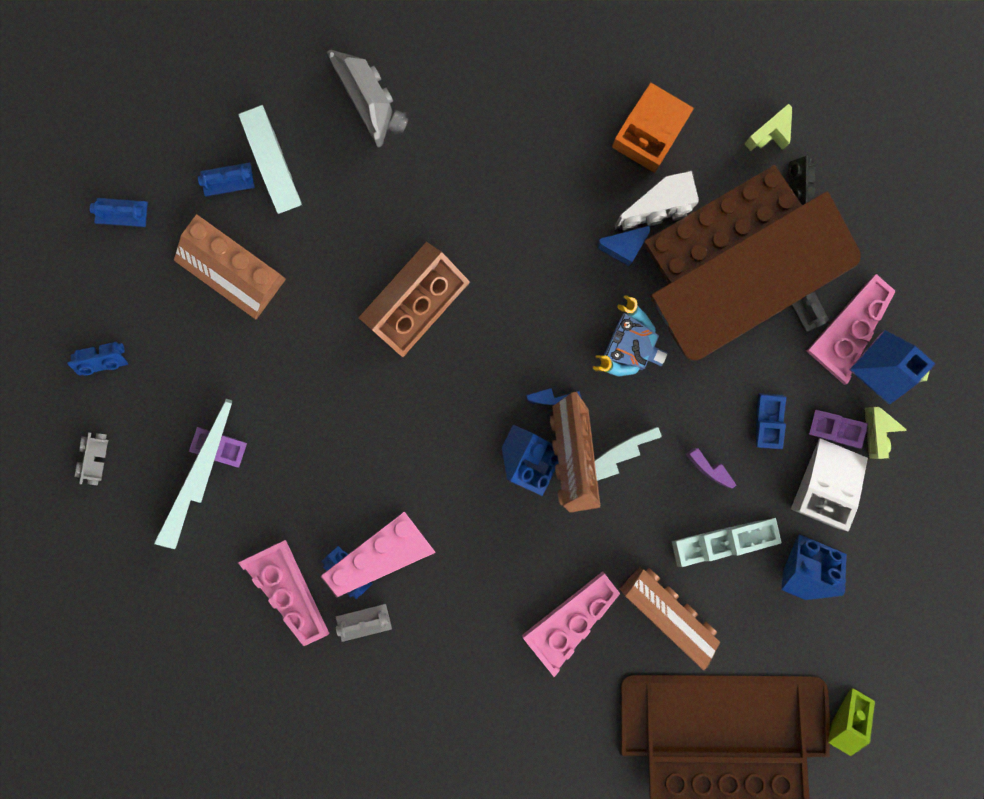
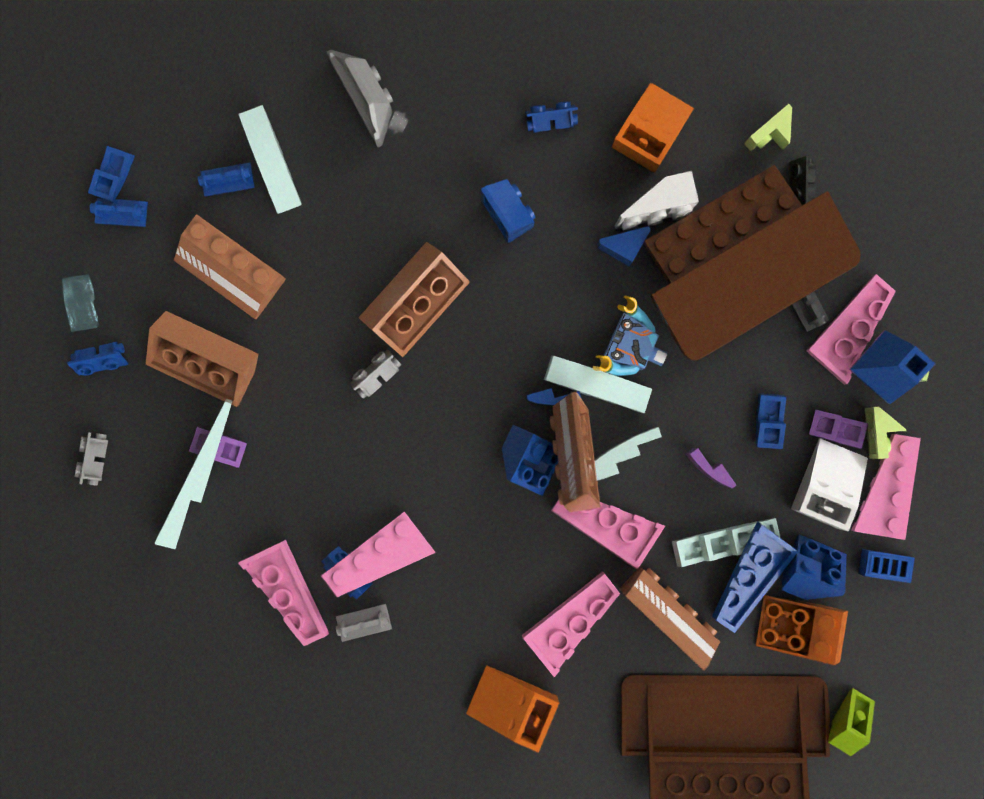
none -> clear light blue slope [62,274,99,332]
none -> blue slope [88,146,134,202]
none -> nougat slope [146,311,259,407]
none -> light grey hinge [350,350,401,399]
none -> orange slope [466,665,559,752]
none -> blue slope [481,179,536,243]
none -> blue hinge [525,101,578,133]
none -> light aqua slope [544,356,652,413]
none -> bright pink wing [551,499,665,569]
none -> wing [712,521,799,633]
none -> orange slope [756,595,848,665]
none -> bright pink wing [851,434,921,540]
none -> blue slope [858,549,915,583]

